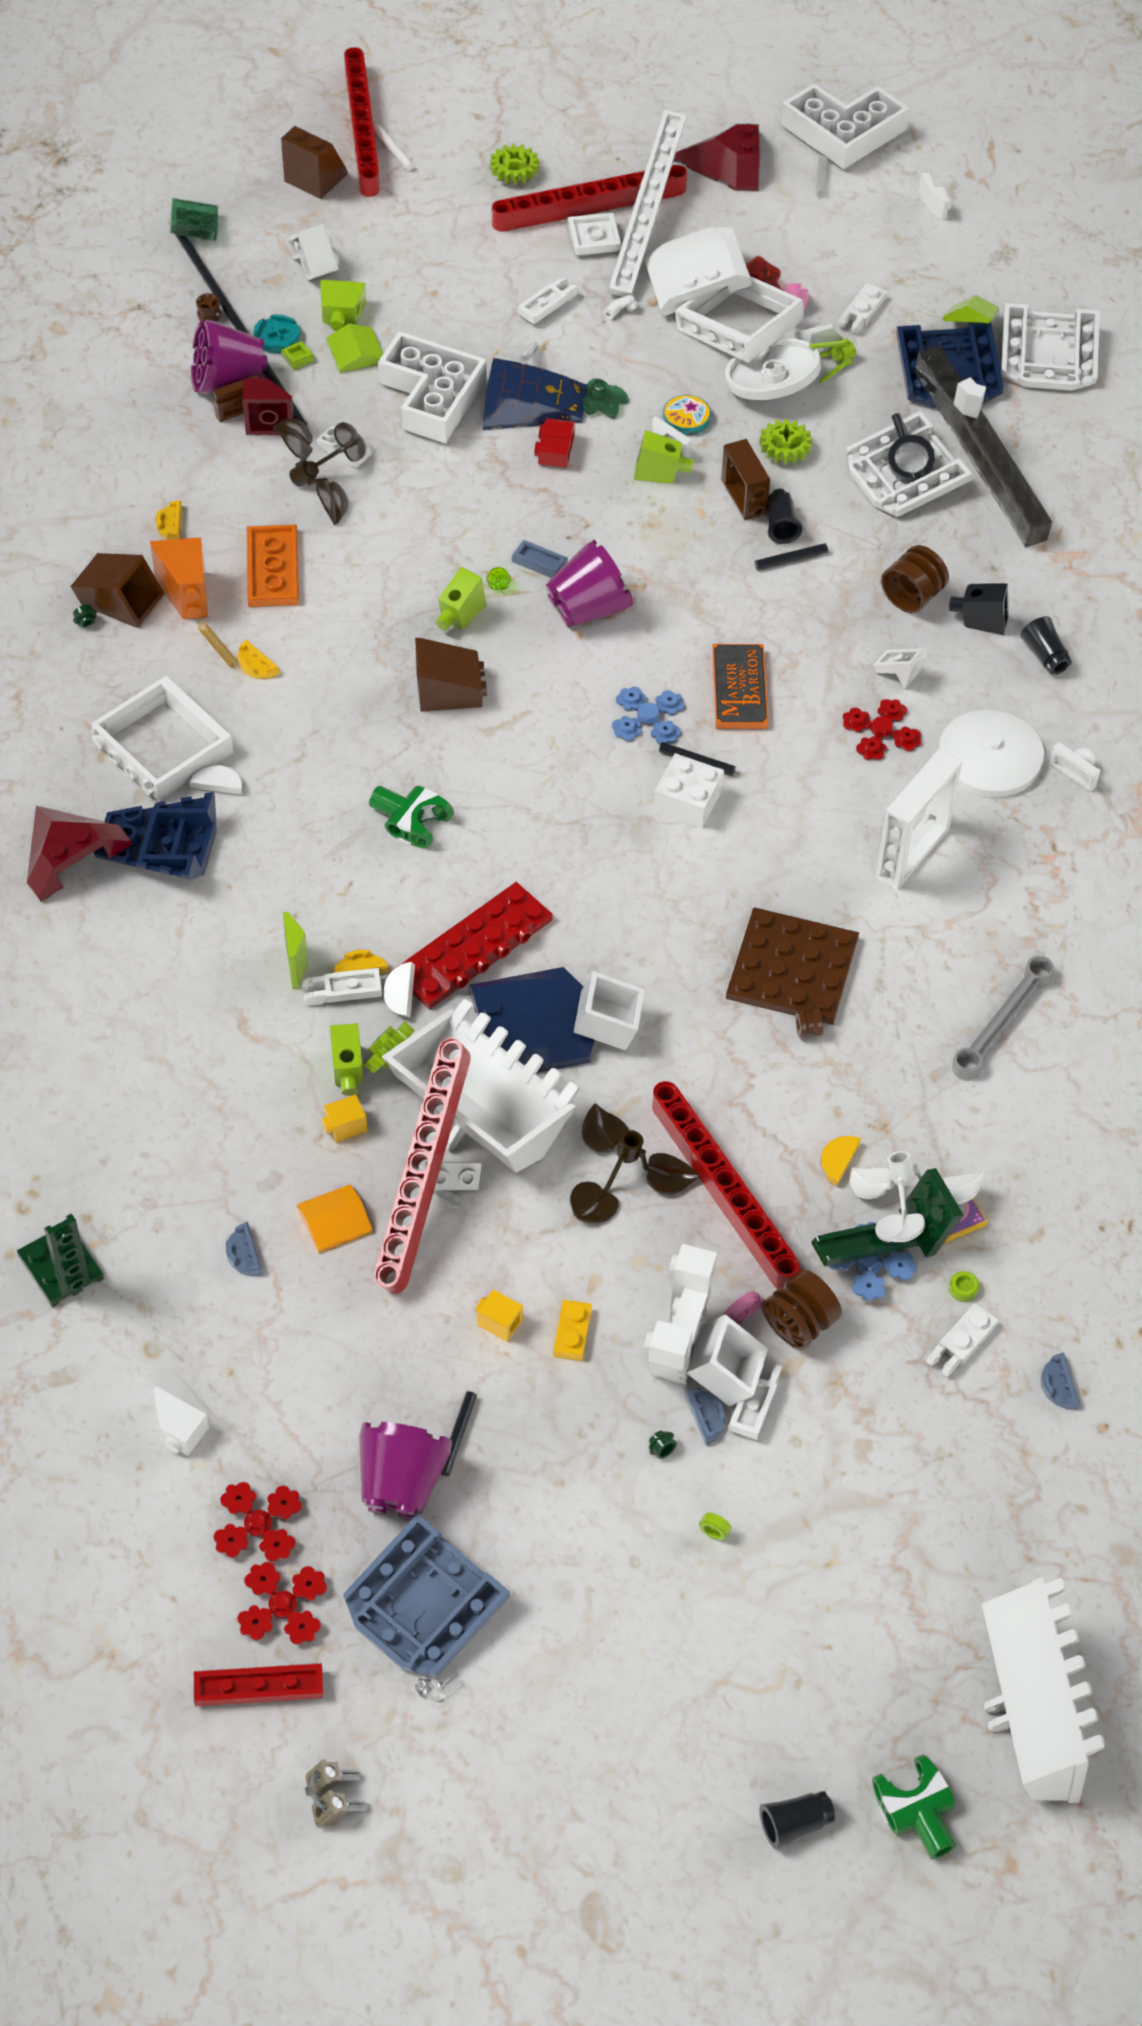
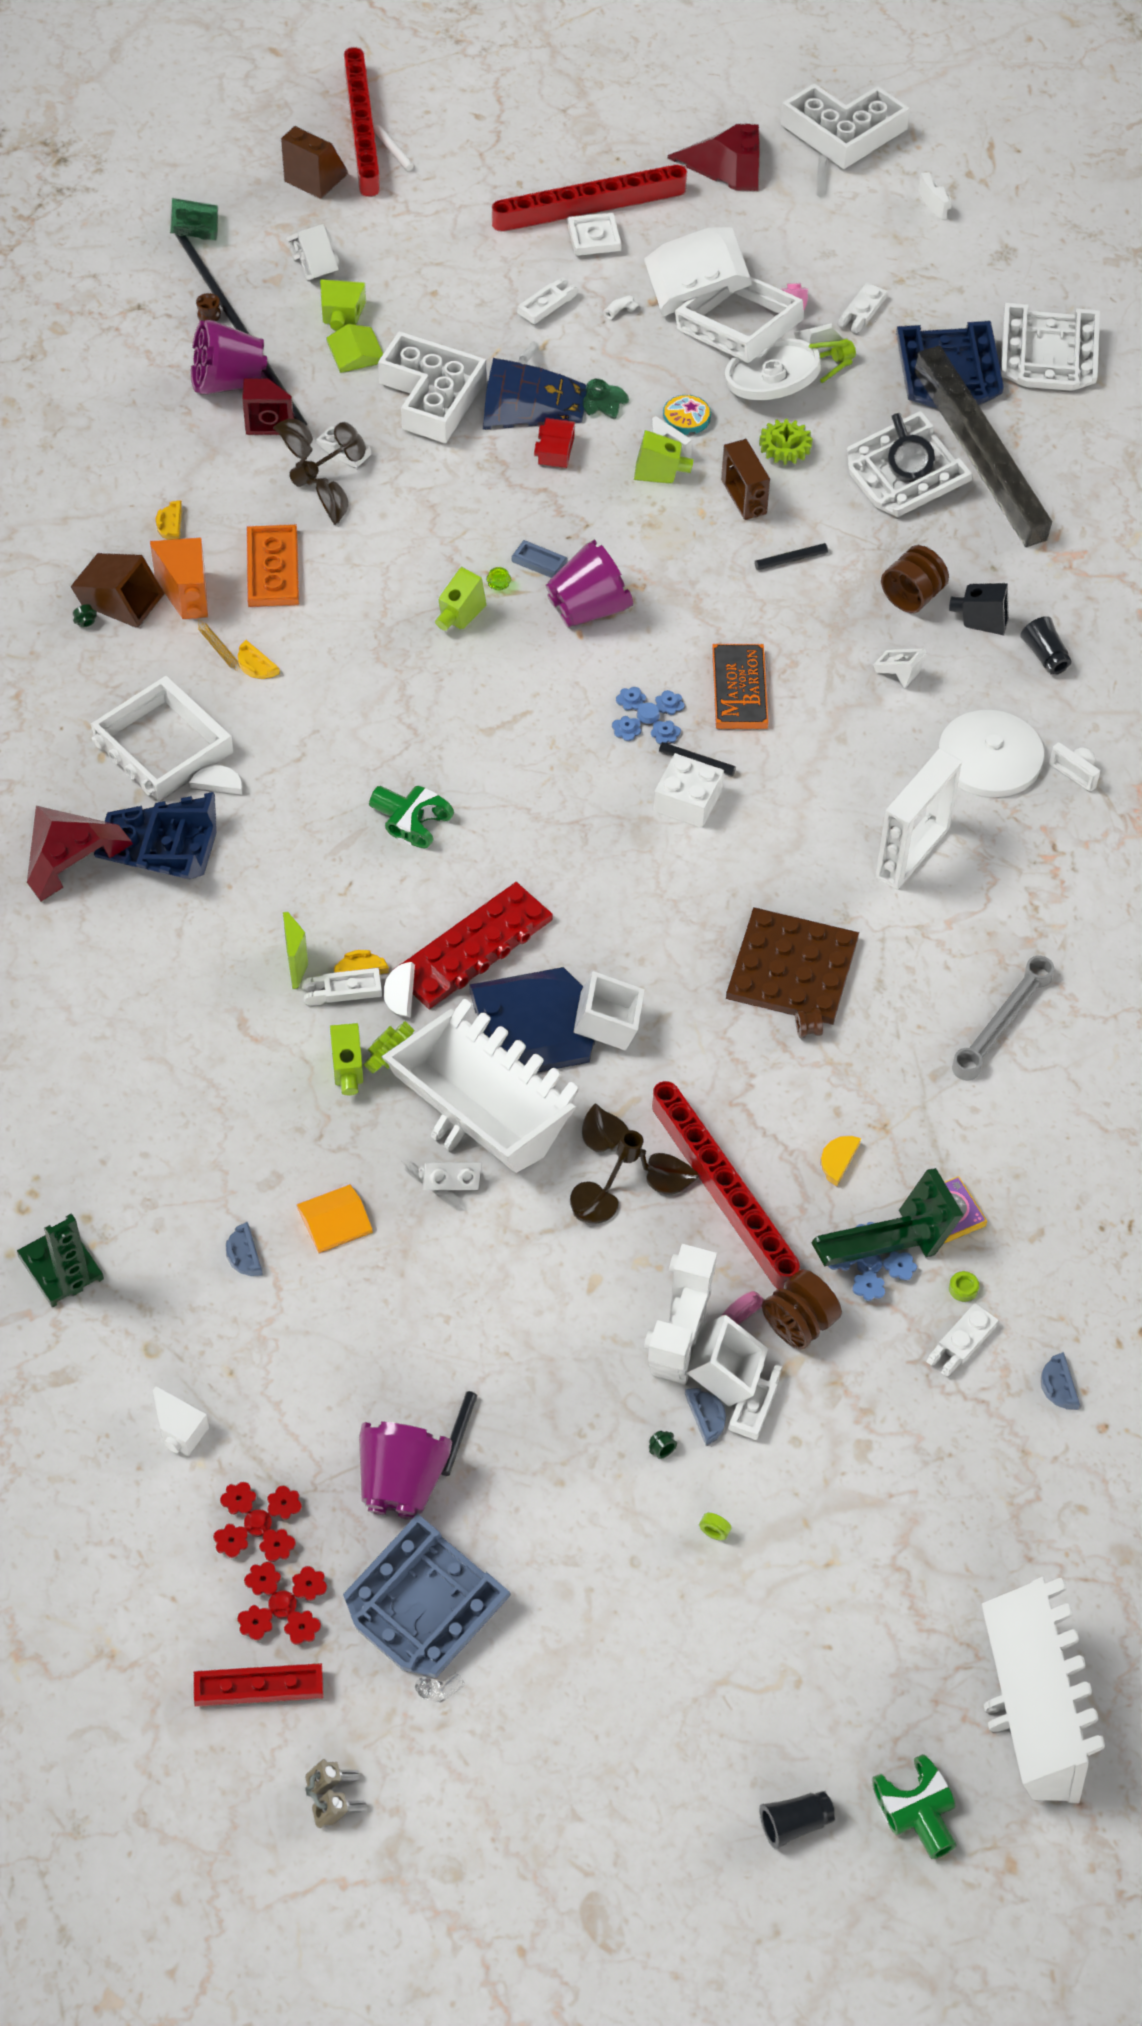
reddish brown plate [213,375,260,422] -> none
teal tile [253,314,301,354] -> none
lime tile [281,341,314,370] -> none
yellow brick [321,1094,368,1143] -> none
beam [374,1038,471,1294] -> none
reddish brown slope [415,638,487,712] -> none
yellow brick [475,1289,523,1342] -> none
lime gear [490,143,539,185] -> none
yellow plate [553,1300,592,1361] -> none
white plate [608,110,686,297] -> none
clear red piece [745,256,781,290] -> none
black plant [766,489,803,544] -> none
red plant [842,699,921,760] -> none
white plant [849,1151,984,1242] -> none
lime slope [943,295,999,323] -> none
white piece [953,377,986,418] -> none

